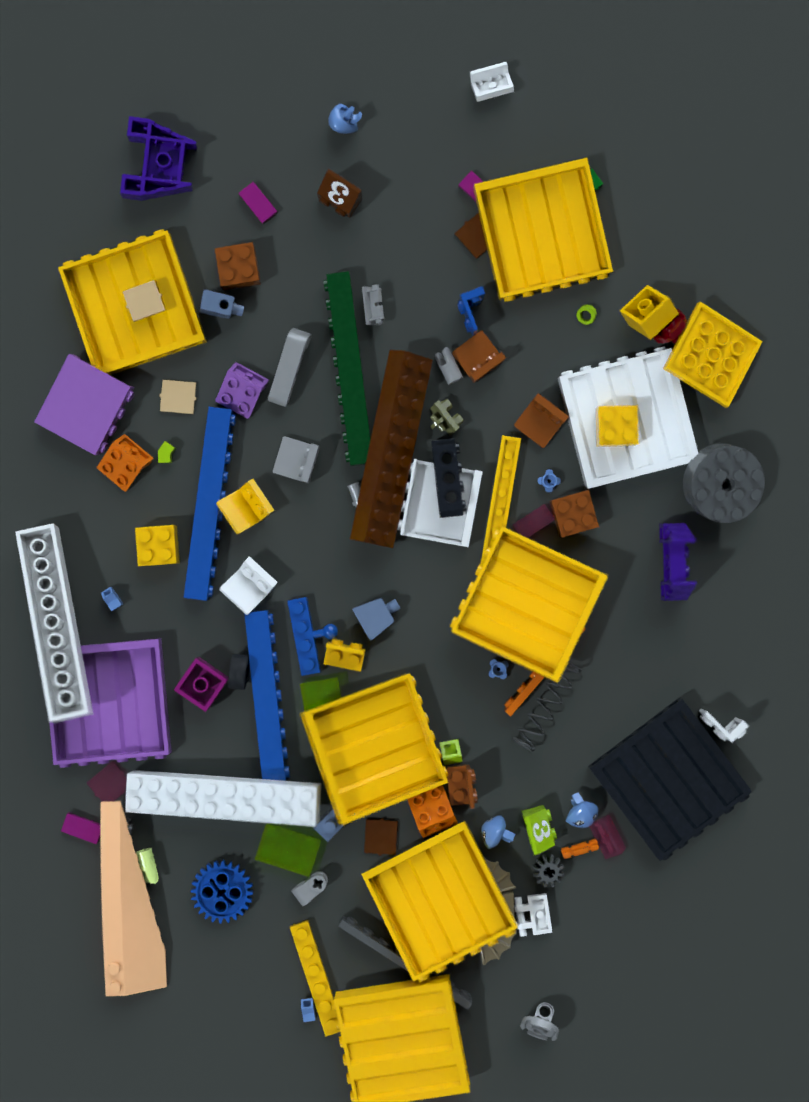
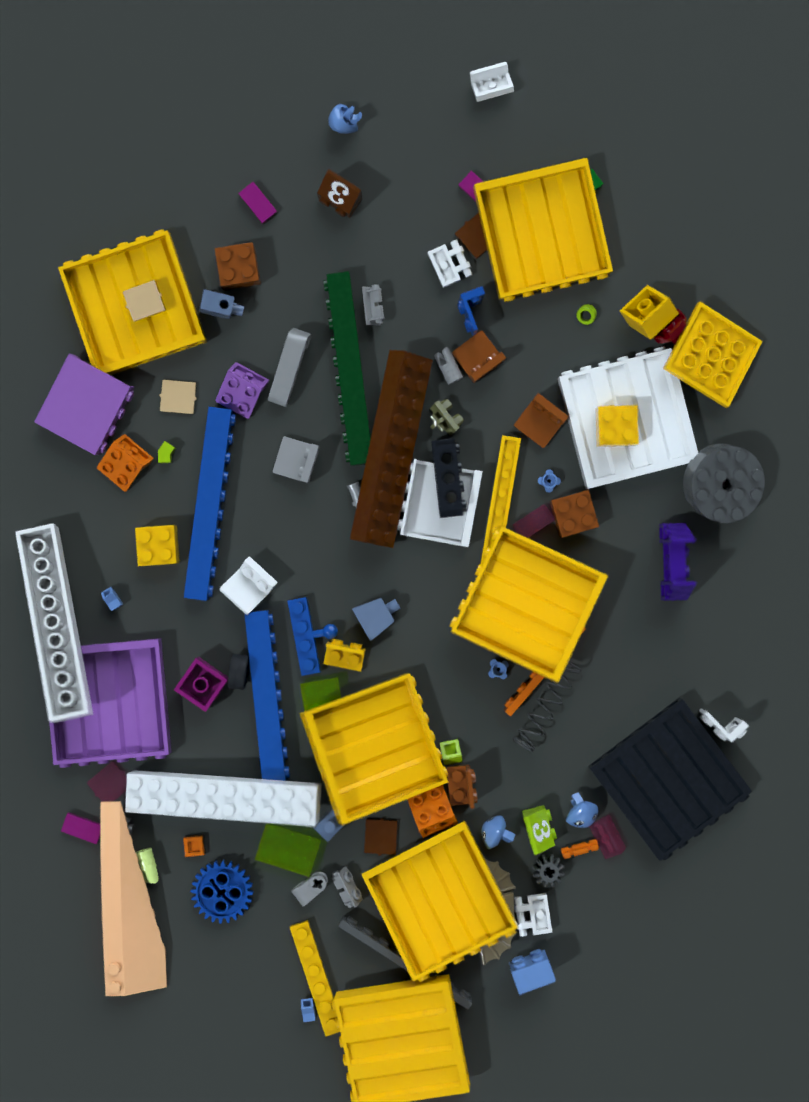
dark purple wedge [120,116,197,201] -> none
yellow bracket [216,479,275,534] -> none
light grey tile [520,1002,559,1041] -> none
none -> orange tile [183,835,205,857]
none -> light grey hinge [331,866,363,908]
none -> white plate [427,240,473,288]
none -> medium blue brick [509,949,556,995]

